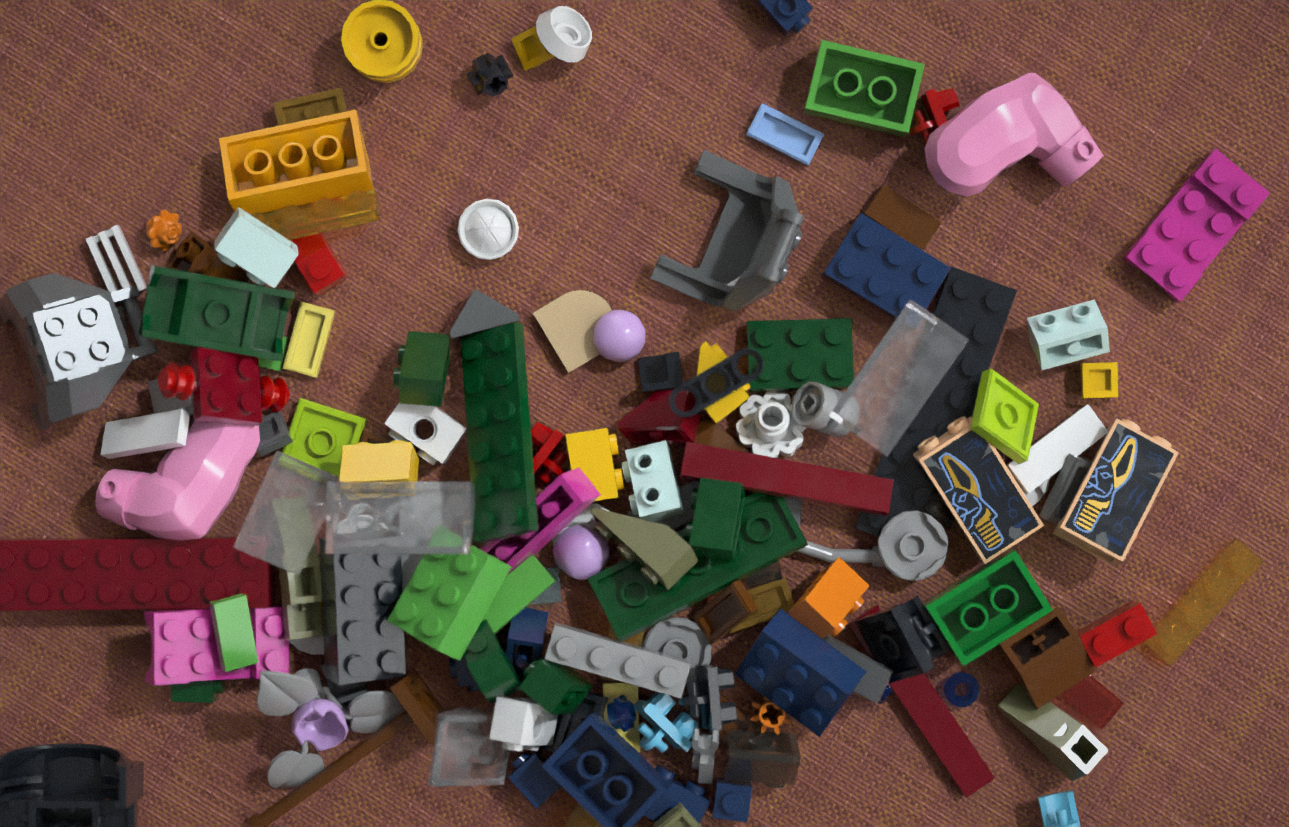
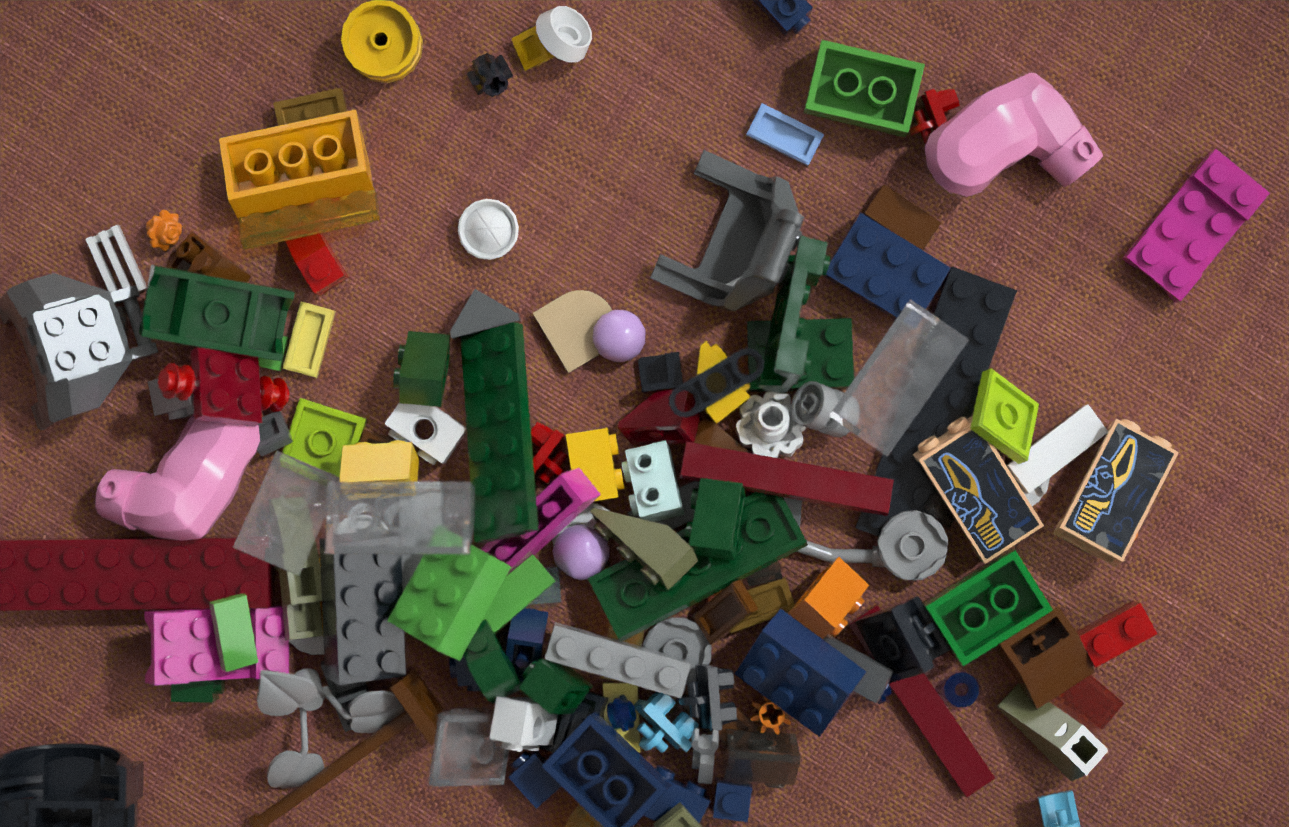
white tile [101,409,190,459] -> none
light aqua brick [215,207,299,288] -> none
lavender hair [290,699,348,751] -> none
light aqua brick [1027,300,1110,370] -> none
dark grey tile [1039,453,1092,524] -> none
yellow plate [1080,362,1118,398] -> none
clear yellow plate [1143,538,1264,666] -> none
none -> dark green piece [758,236,830,394]

